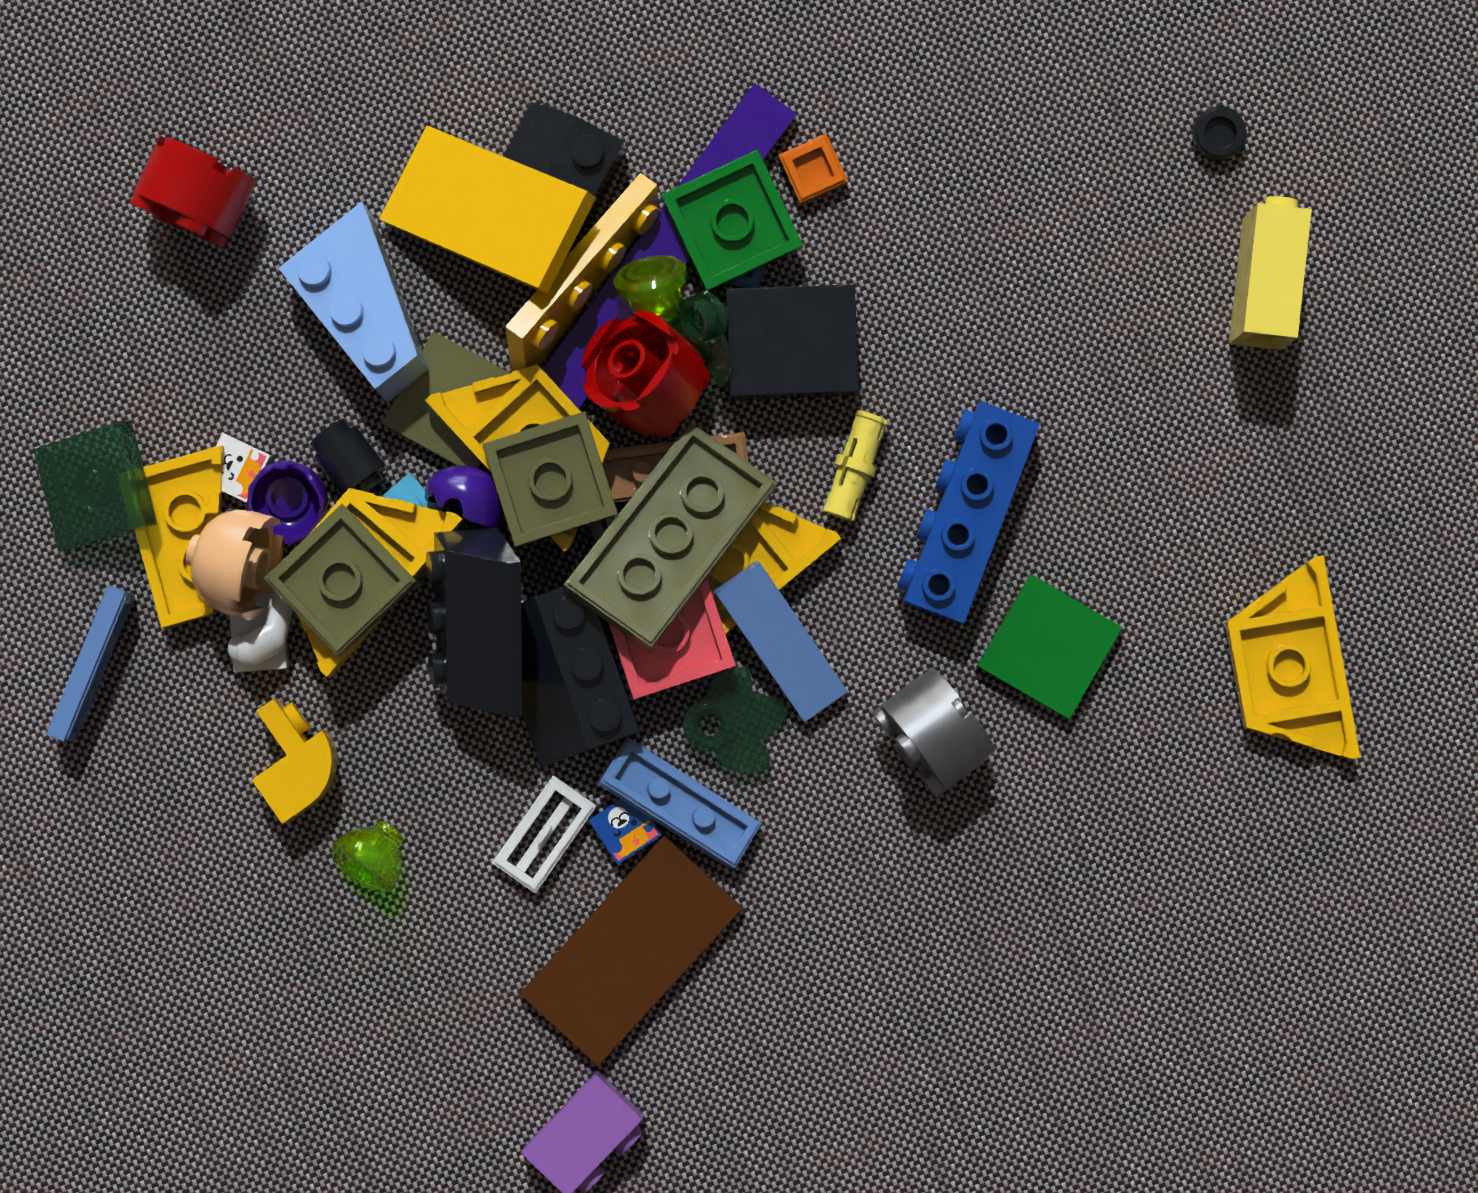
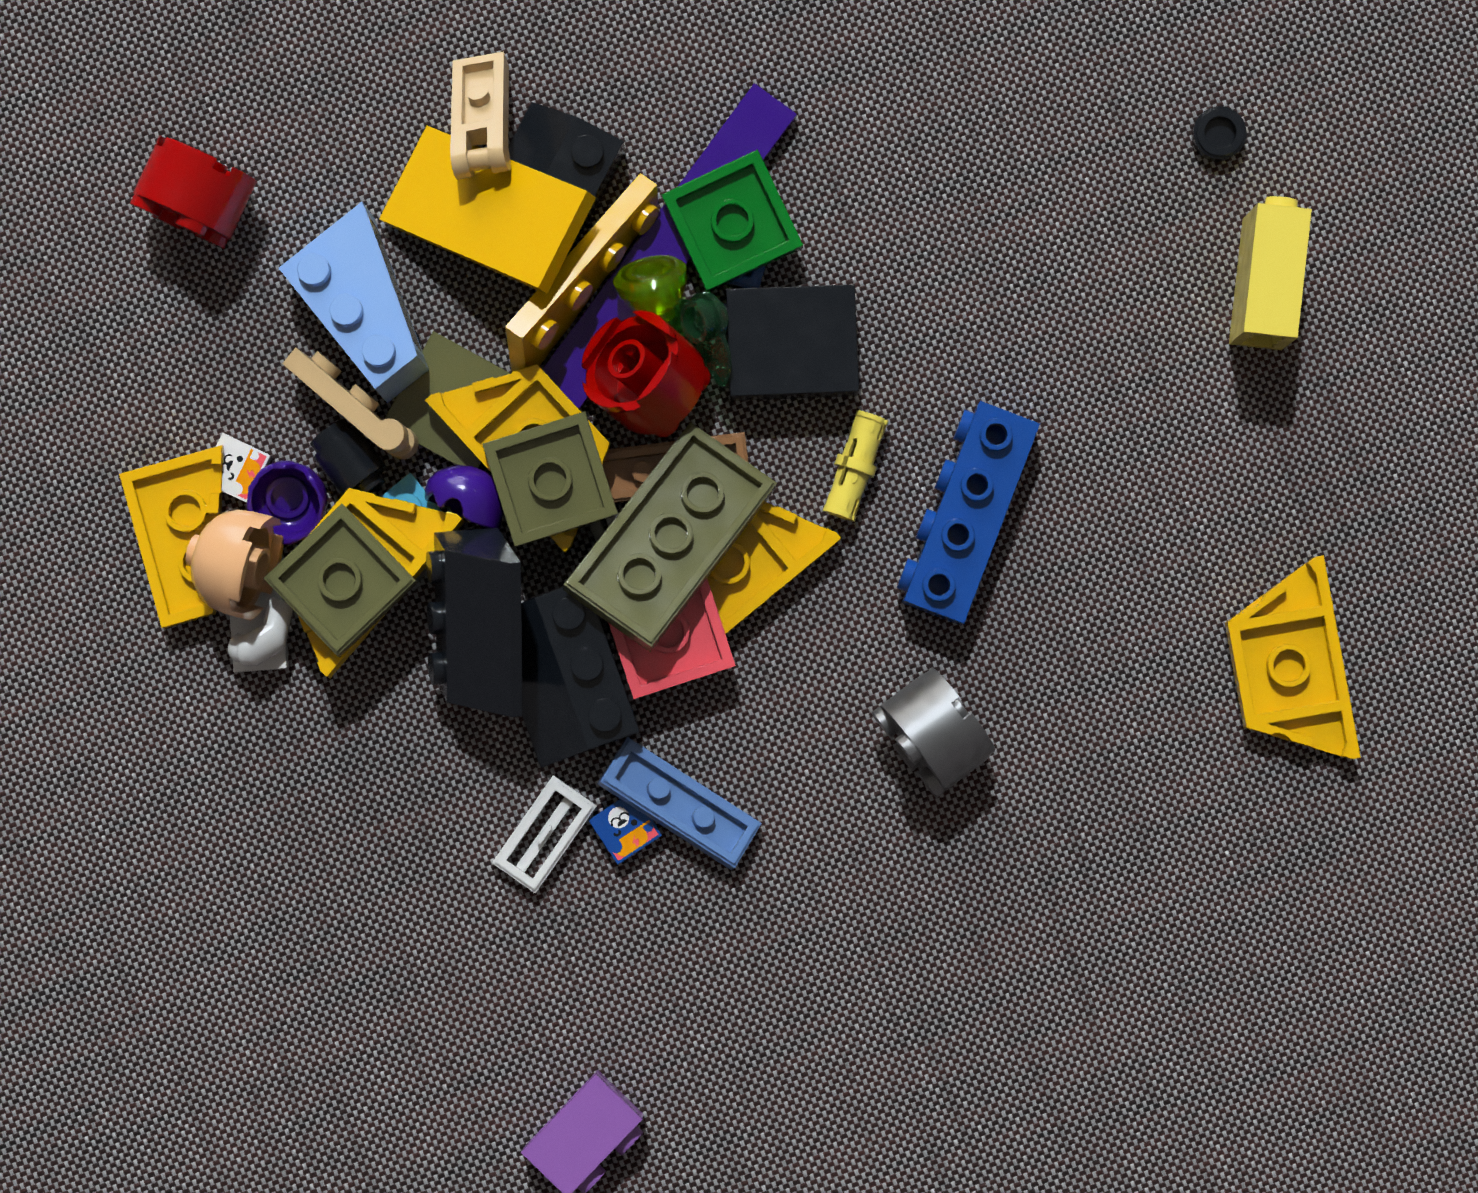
clear green tile [33,421,157,552] -> none
medium blue tile [46,585,135,742] -> none
yellow brick [252,699,338,824] -> none
clear neon green brick [332,821,403,893] -> none
reddish brown tile [519,835,743,1066] -> none
clear green plate [683,668,789,773] -> none
medium blue tile [714,561,848,722] -> none
orange tile [778,134,848,206] -> none
green tile [976,574,1123,720] -> none
none -> tan plate [282,348,419,460]
none -> tan plate [450,51,511,180]

